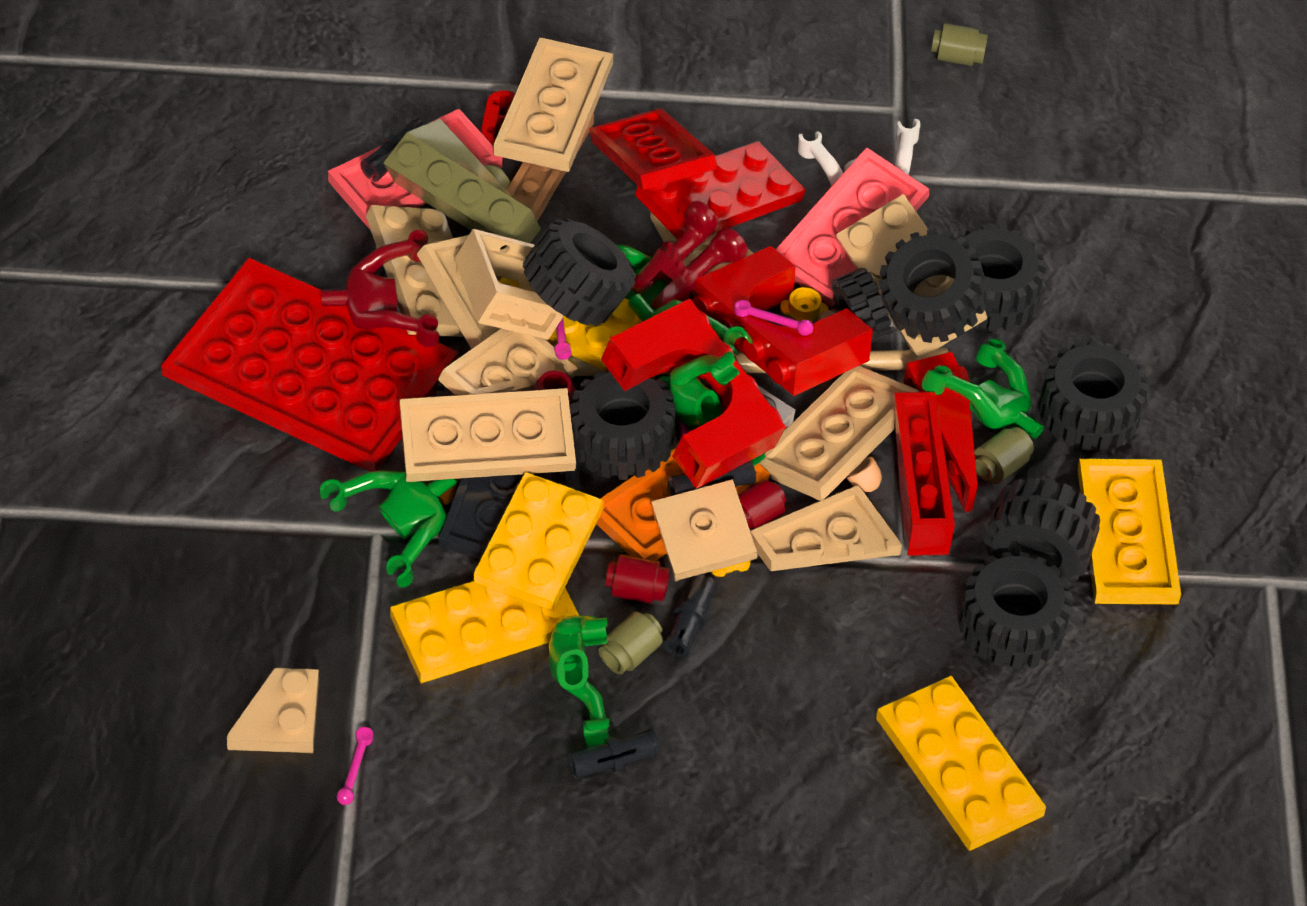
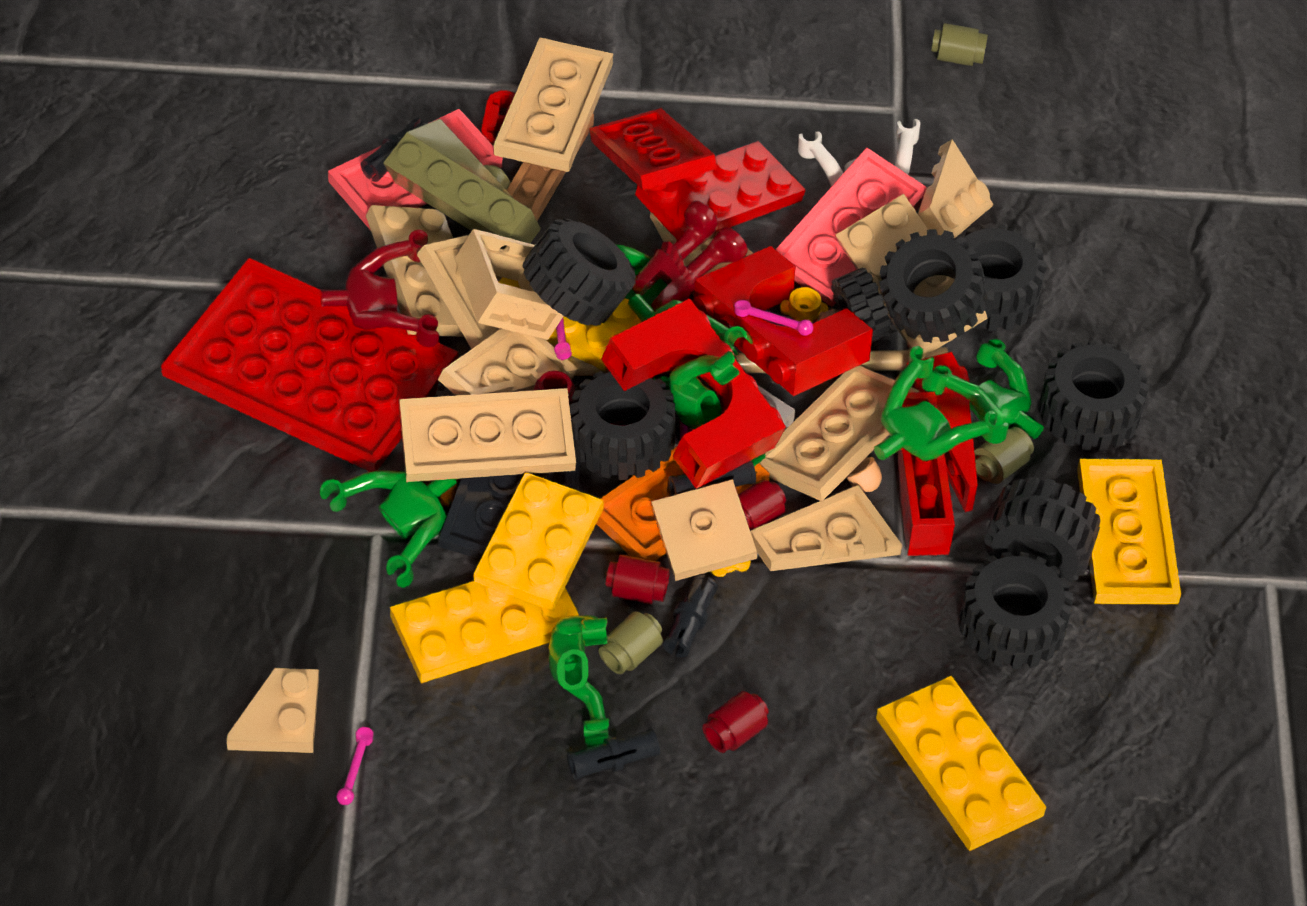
none -> dark red brick [702,691,769,753]
none -> green piece [874,346,1009,461]
none -> tan wing [918,139,994,238]

